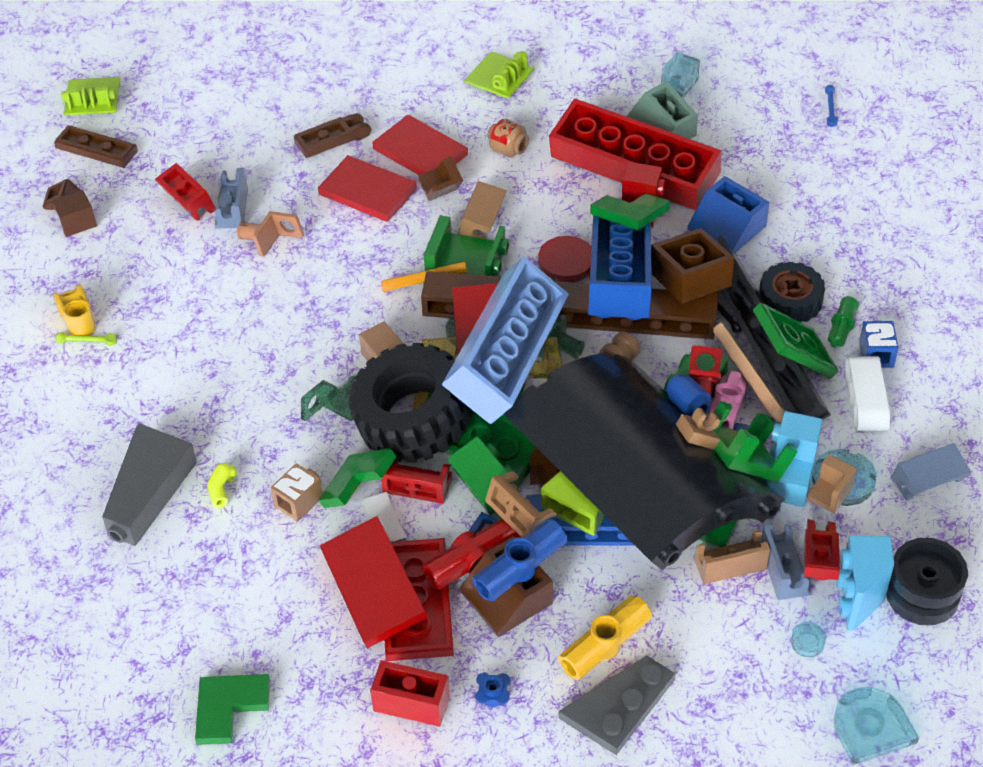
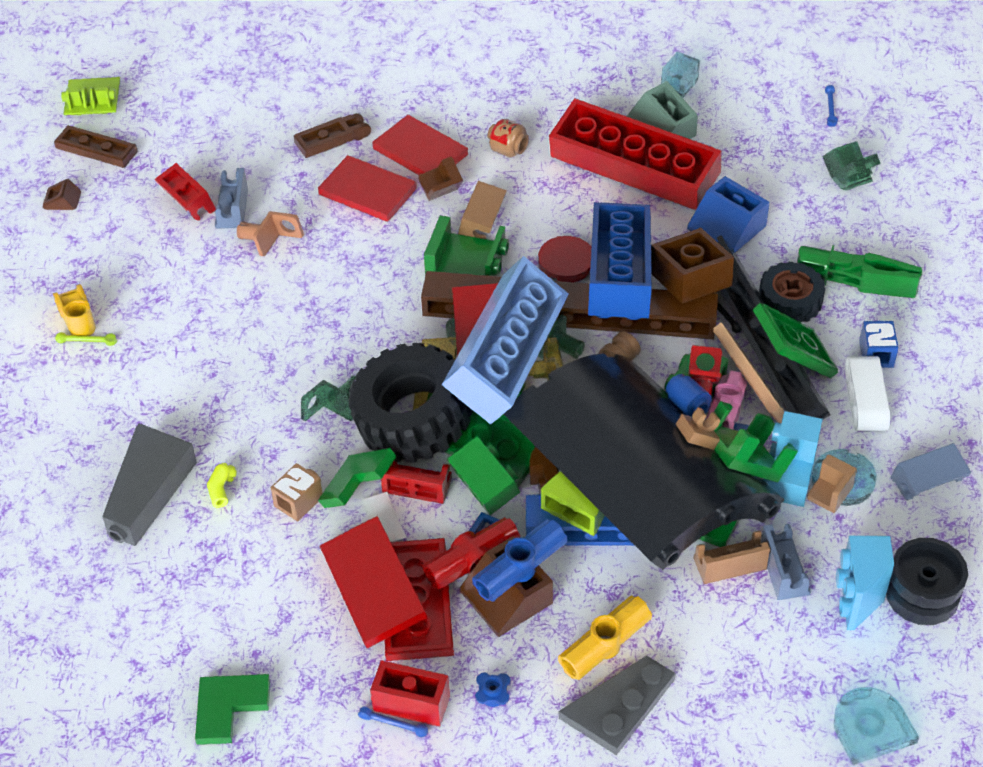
reddish brown panel [52,190,97,237] -> none
medium nougat brick [359,321,403,361] -> none
light orange bar [381,262,467,292] -> none
lime hinge [464,51,535,99] -> none
medium nougat hinge [485,472,557,538] -> none
green tile [590,193,670,231] -> none
red brick [622,162,666,228] -> none
clear light blue tile [791,622,826,657] -> none
red hinge [804,519,840,580] -> none
green axle [827,296,859,348] -> none
none -> hinge [358,707,428,737]
none -> green arm [797,245,922,298]
none -> clear green brick [822,141,881,191]

